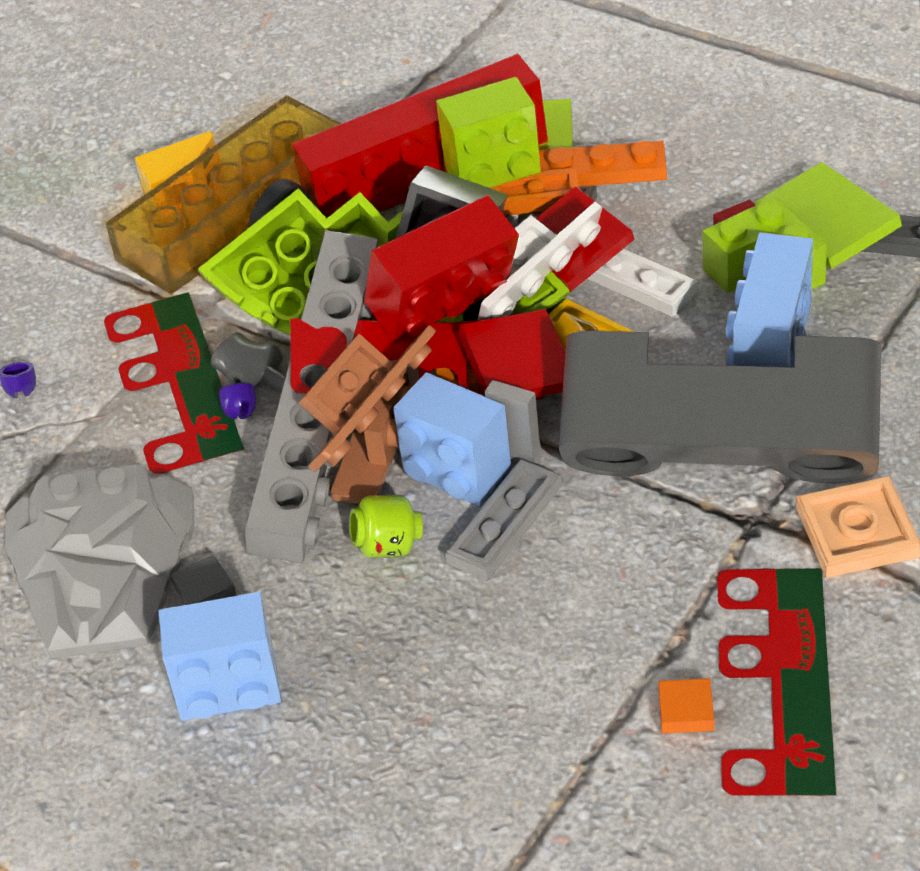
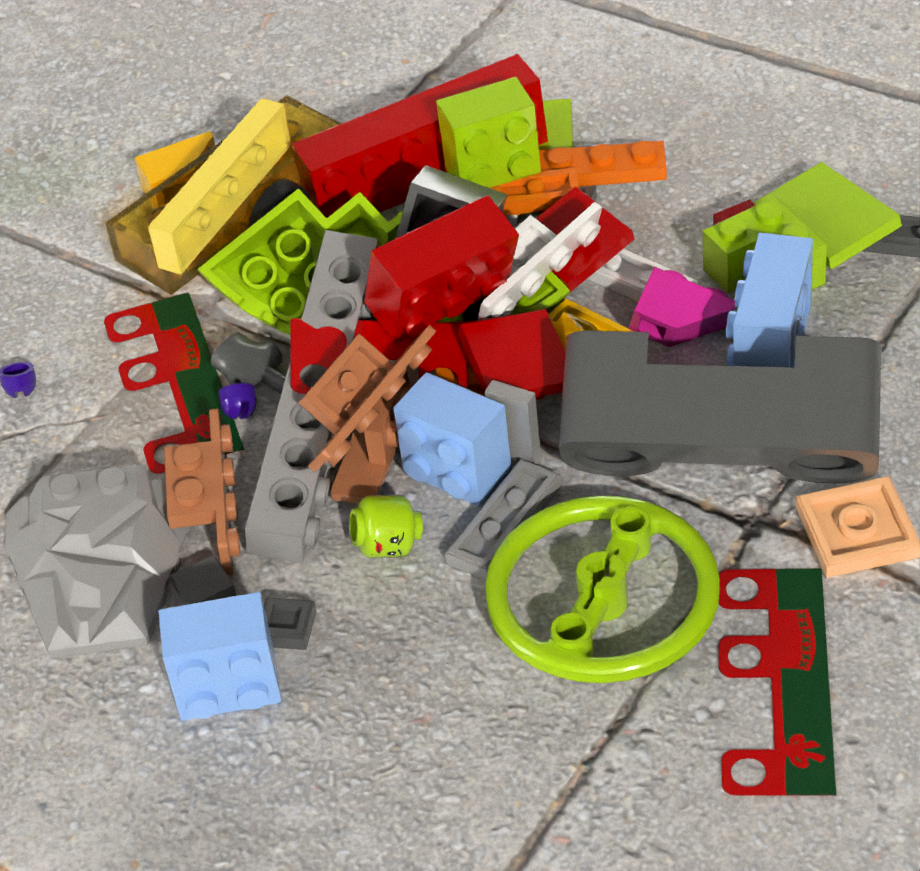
orange tile [658,678,714,734] -> none
none -> light yellow piece [148,98,291,275]
none -> nougat bracket [164,409,241,575]
none -> dark grey tile [264,597,317,650]
none -> lime piece [485,495,720,683]
none -> dark pink slope [629,267,735,347]

